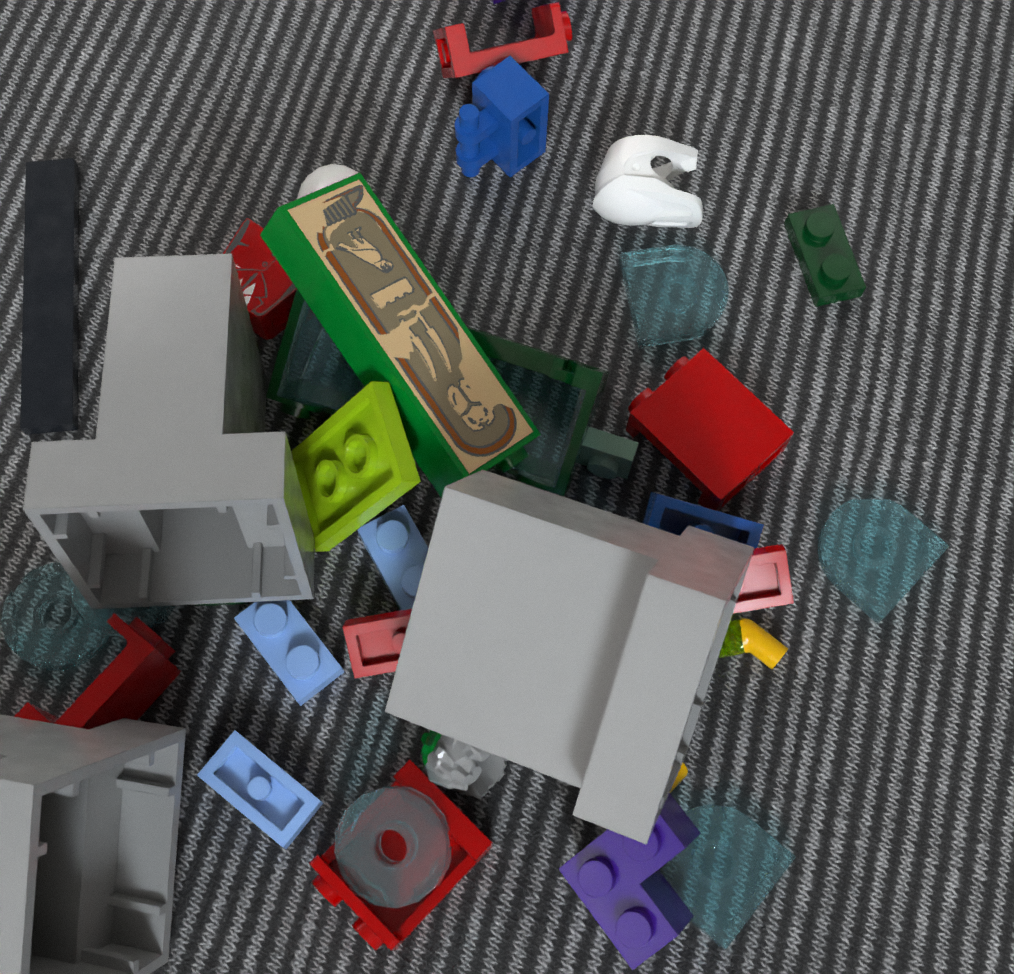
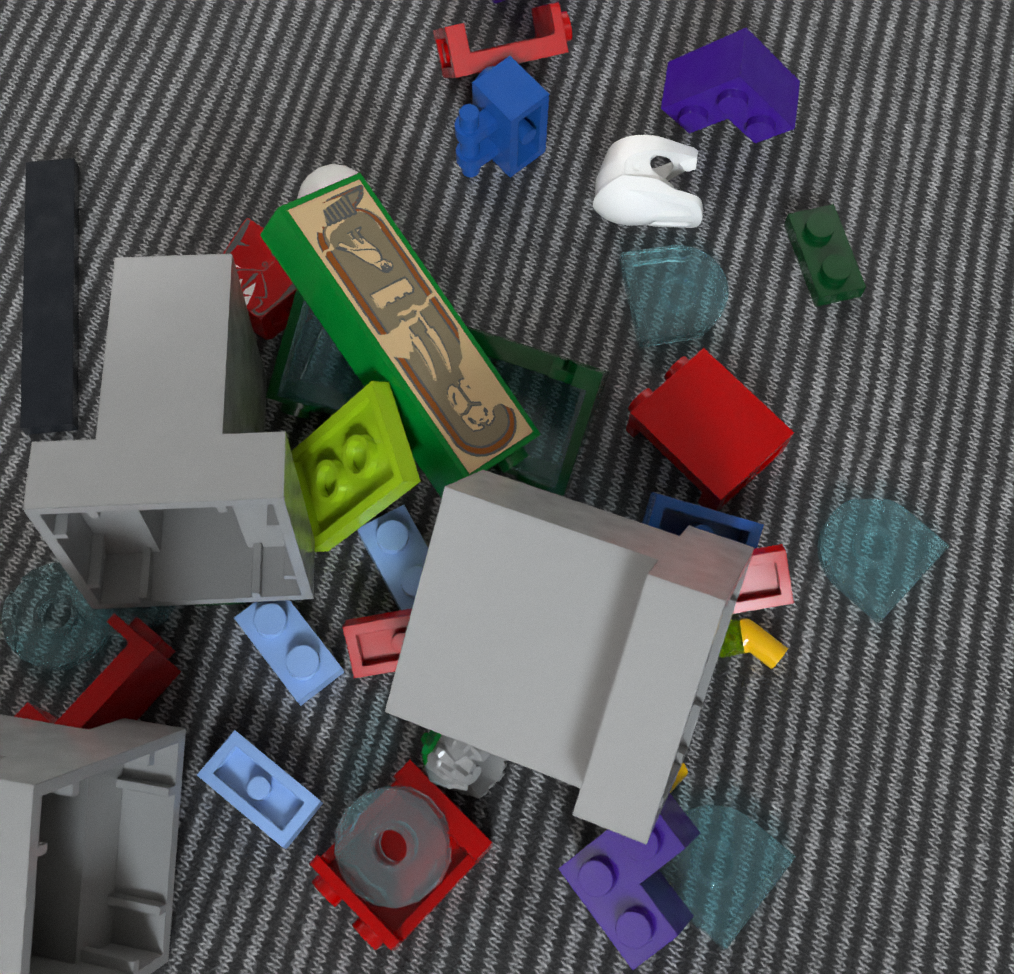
sand green plate [579,426,639,479] -> none
none -> dark purple brick [661,28,800,143]

